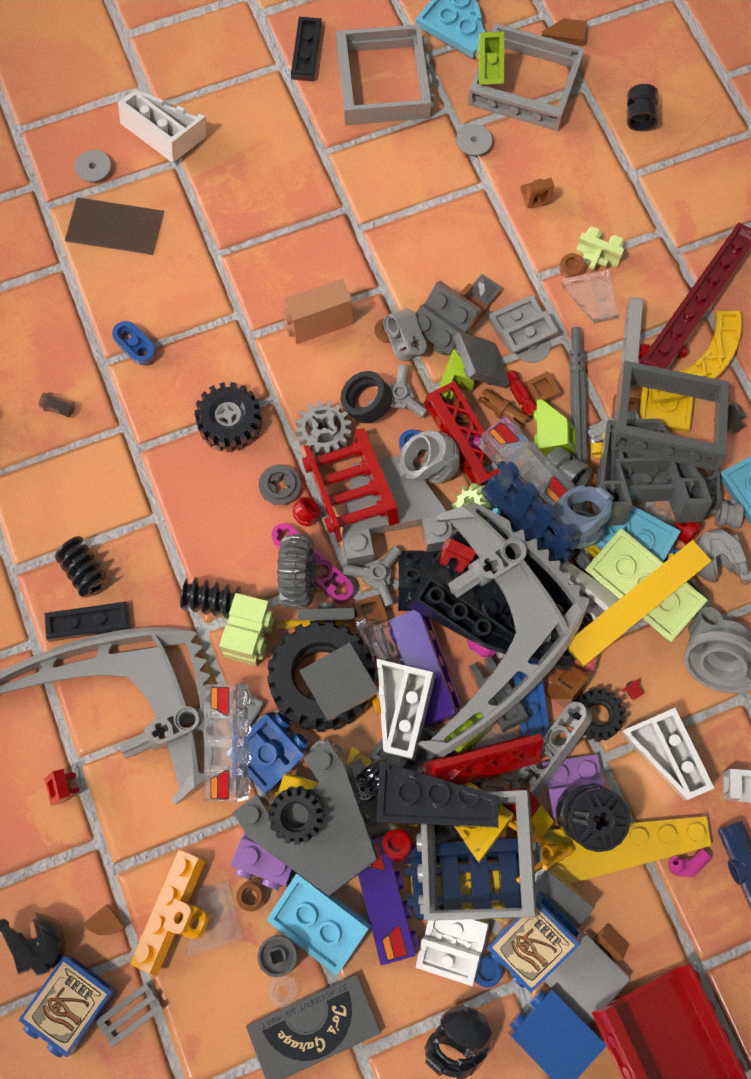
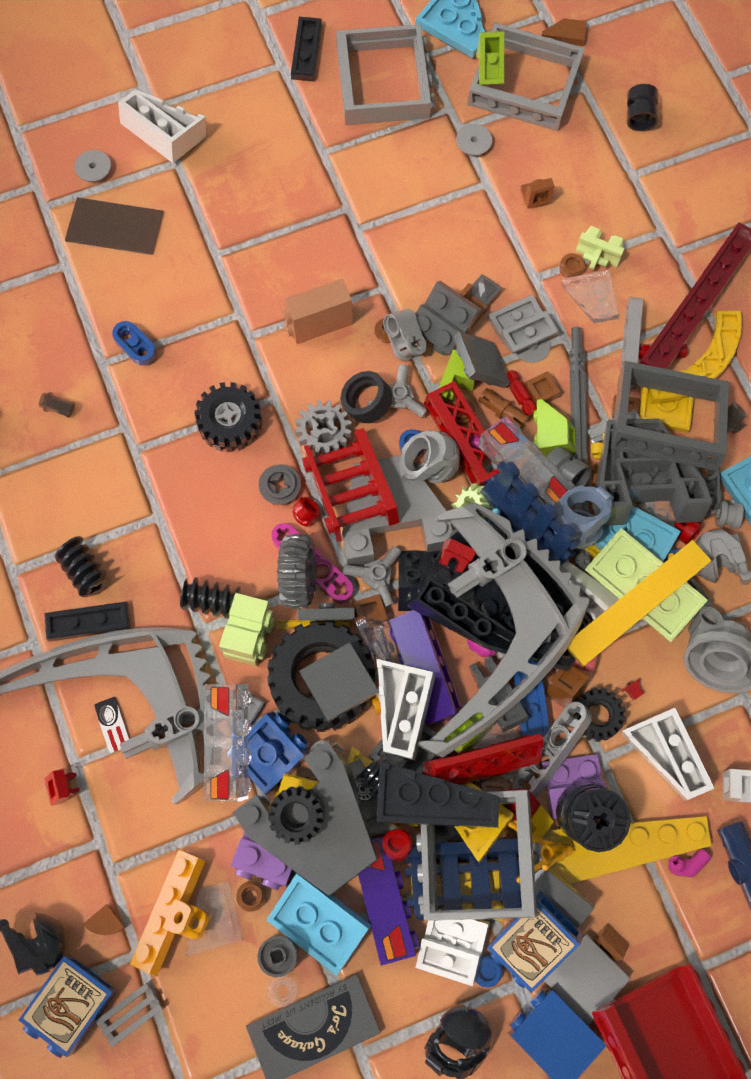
none -> sticker [94,697,129,753]

